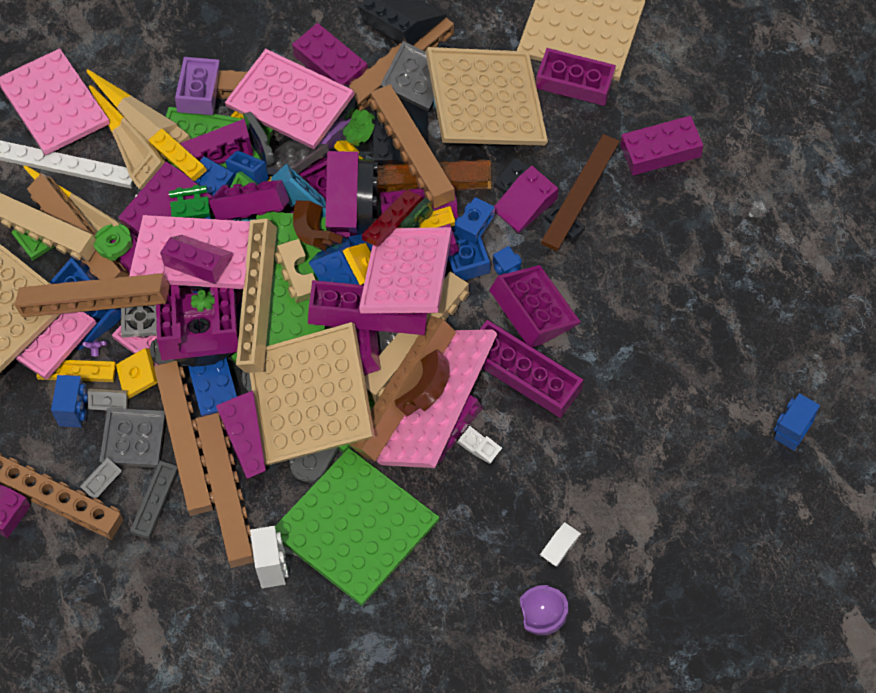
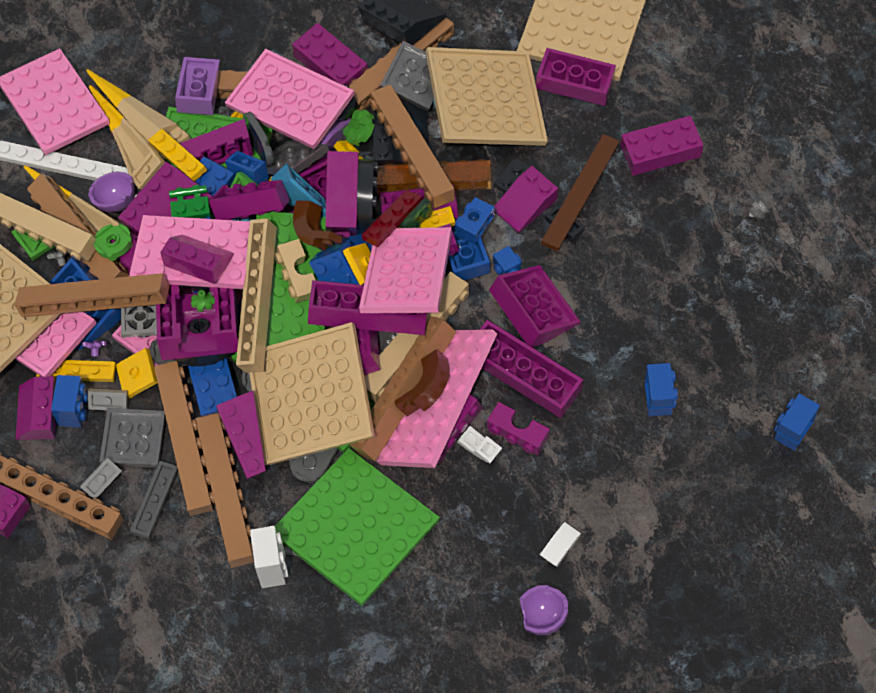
none -> magenta slope [15,376,56,440]
none -> light grey plant [47,251,68,266]
none -> medium lavender cylinder [88,171,135,213]
none -> magenta arch [487,402,550,455]
none -> blue piece [644,363,678,416]

